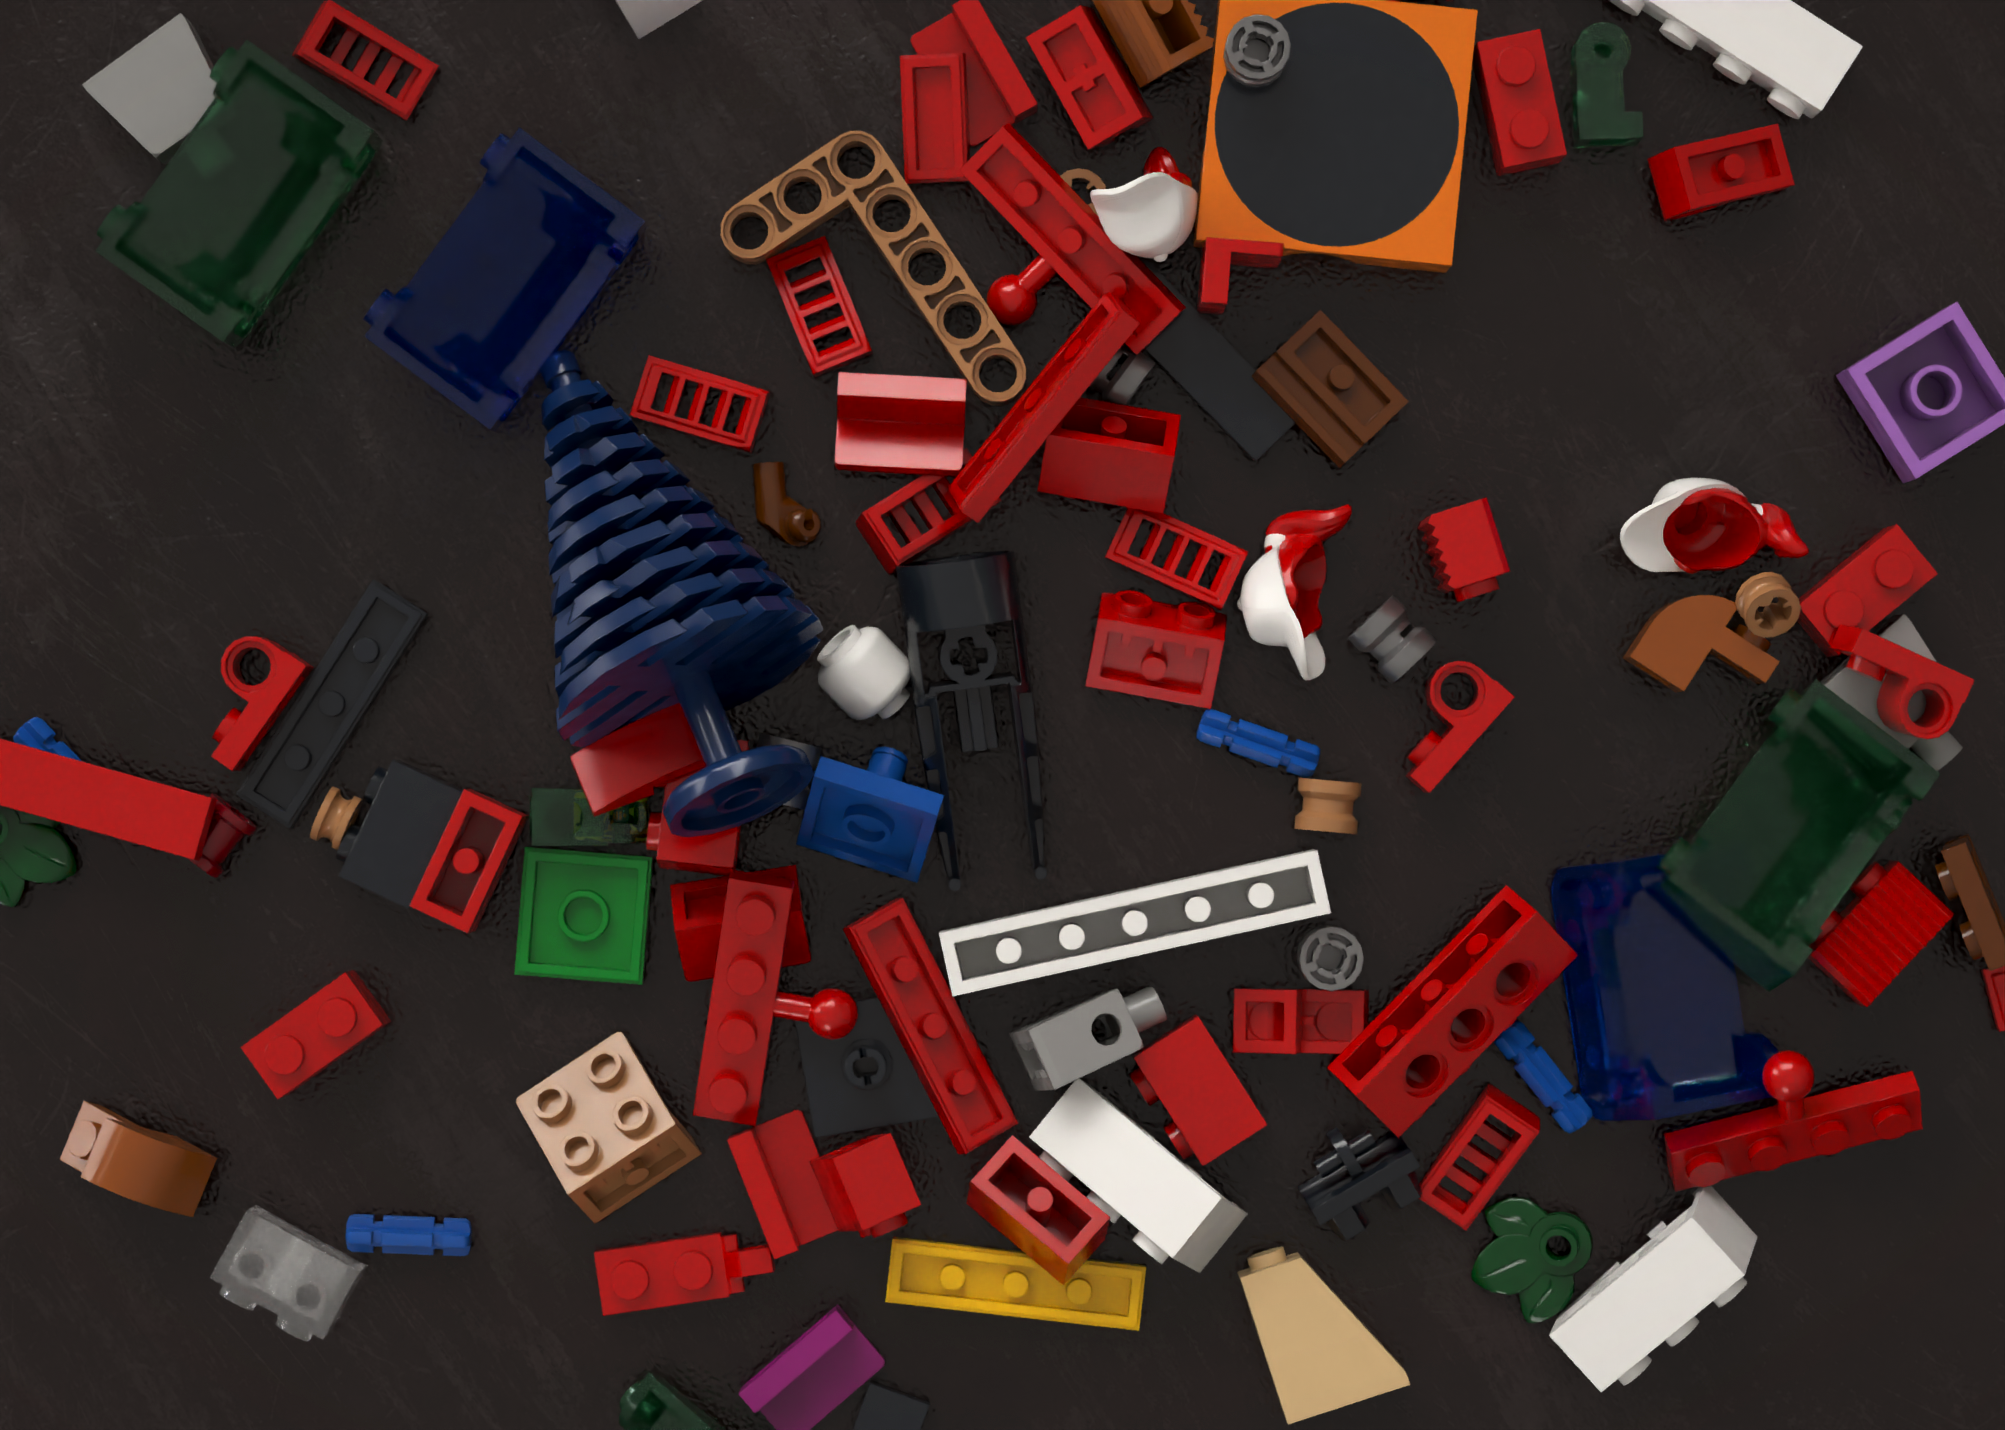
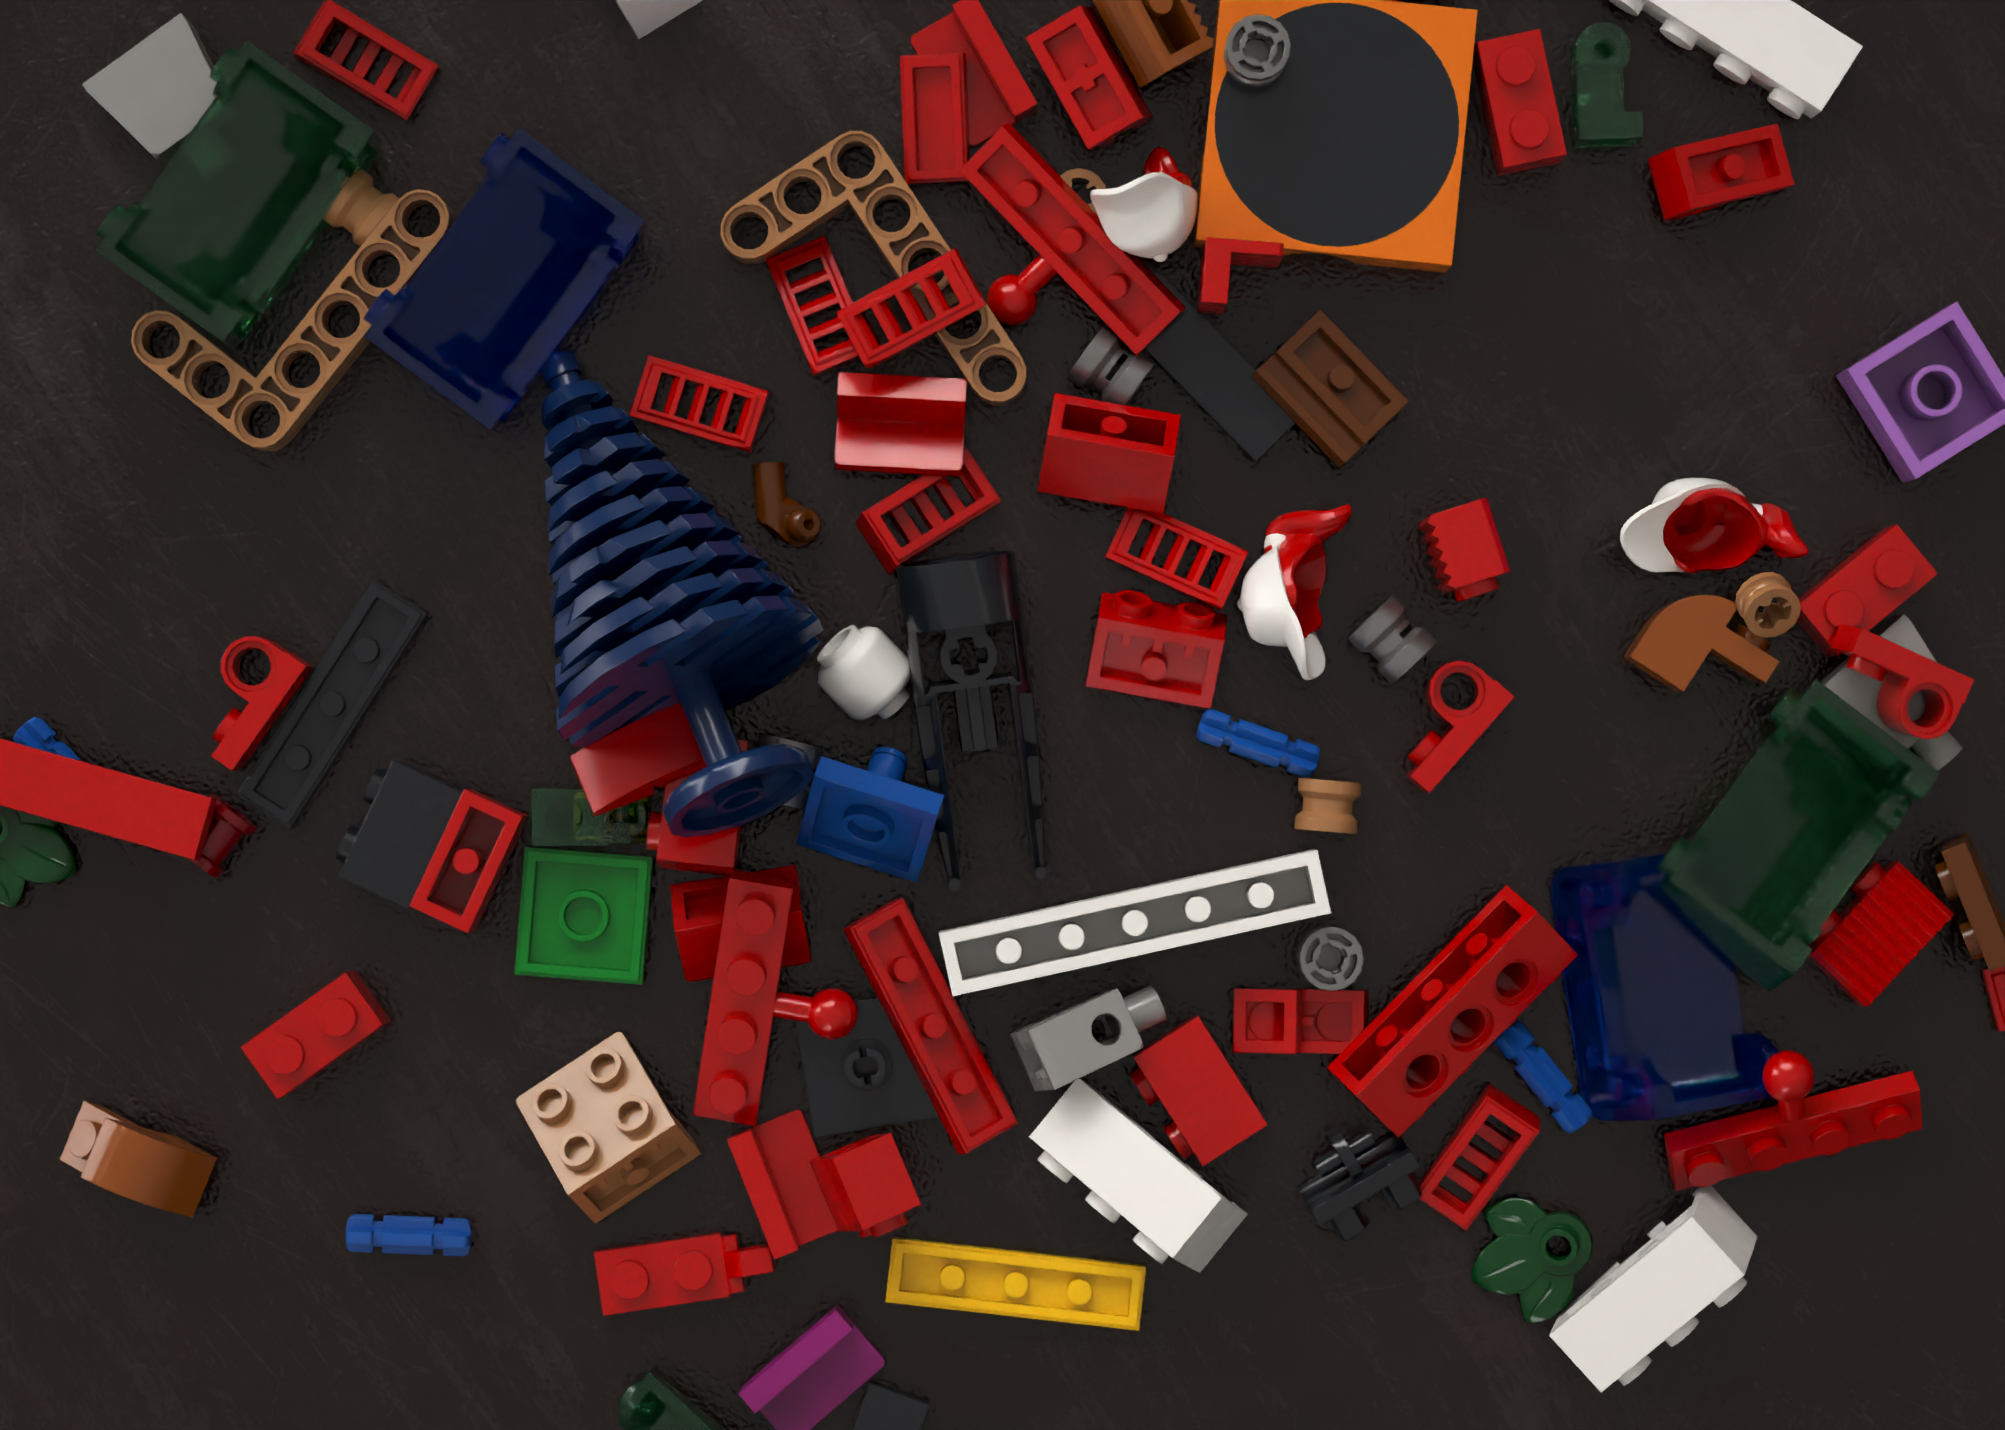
clear brick [210,1205,367,1342] -> none
medium nougat bush [309,786,363,850] -> none
red tile [949,291,1140,523] -> none
red brick [967,1135,1110,1286] -> none
tan slope [1237,1246,1410,1425] -> none
none -> medium nougat beam [131,189,456,451]
none -> medium nougat wheel [323,169,400,248]
none -> red slope [837,248,987,368]

